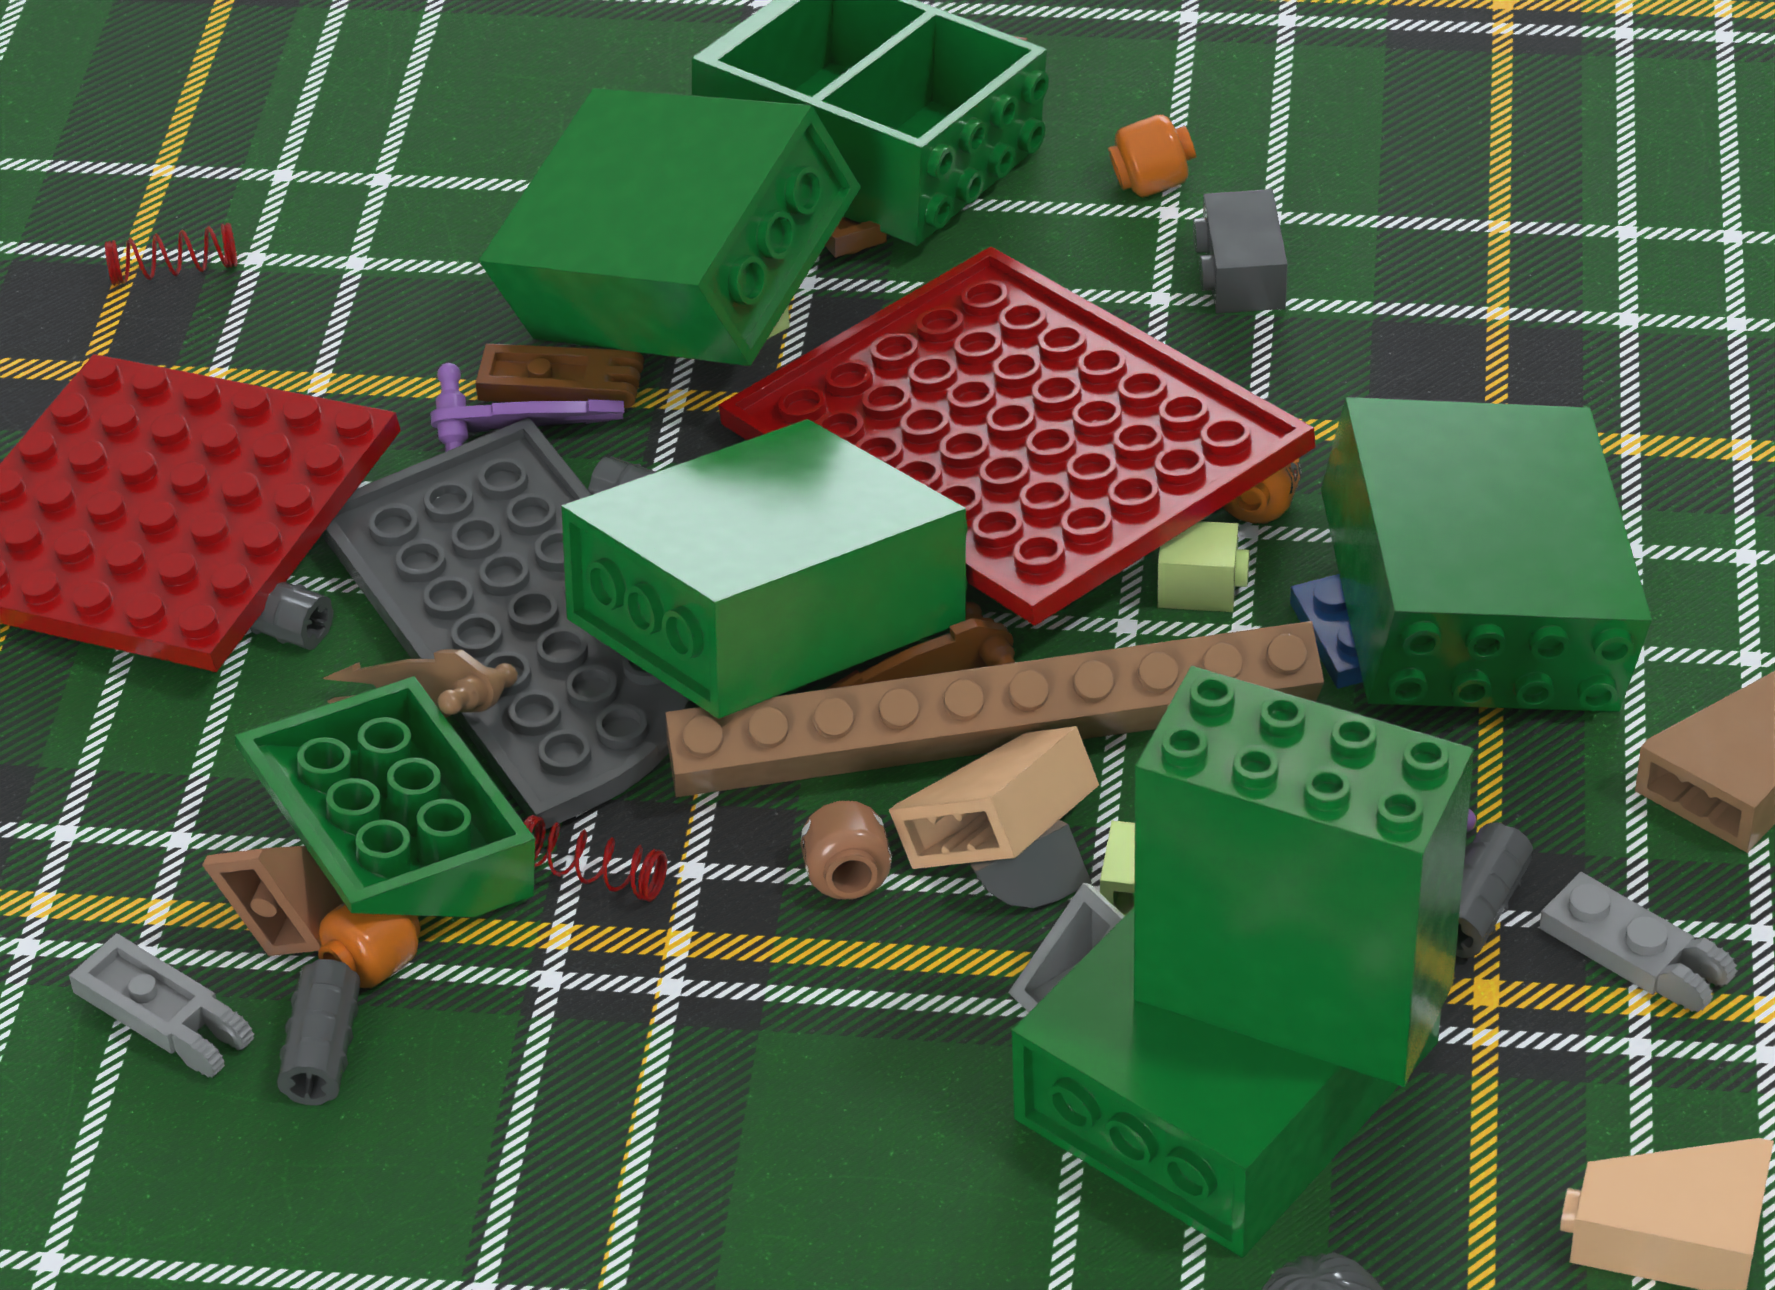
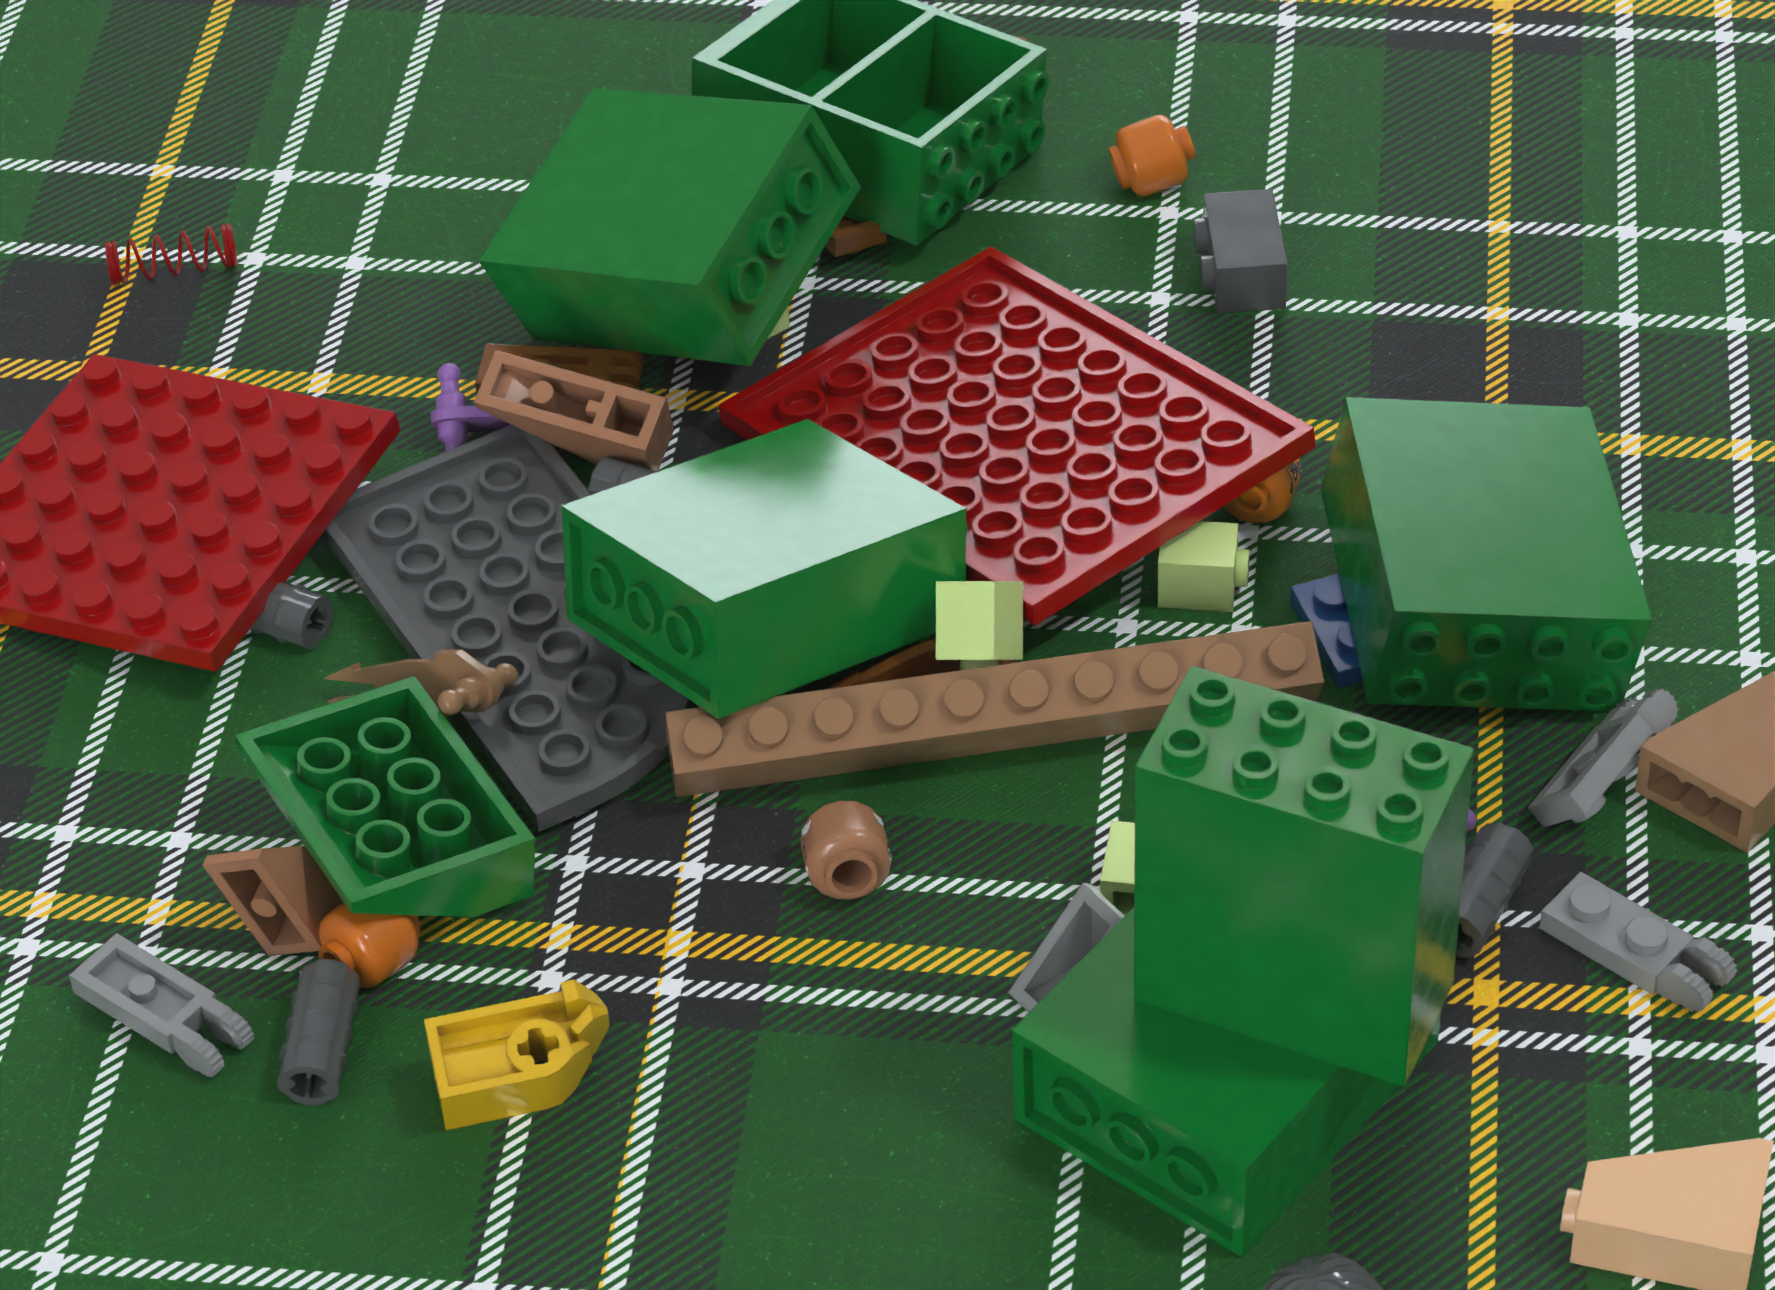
red piece [523,815,667,902] -> none
light nougat slope [889,726,1099,869] -> none
dark grey brick [971,820,1092,908] -> none
none -> yellow piece [424,980,610,1131]
none -> nougat slope [474,350,674,472]
none -> yellowish green brick [936,581,1023,670]
none -> light grey hinge [1528,688,1679,827]

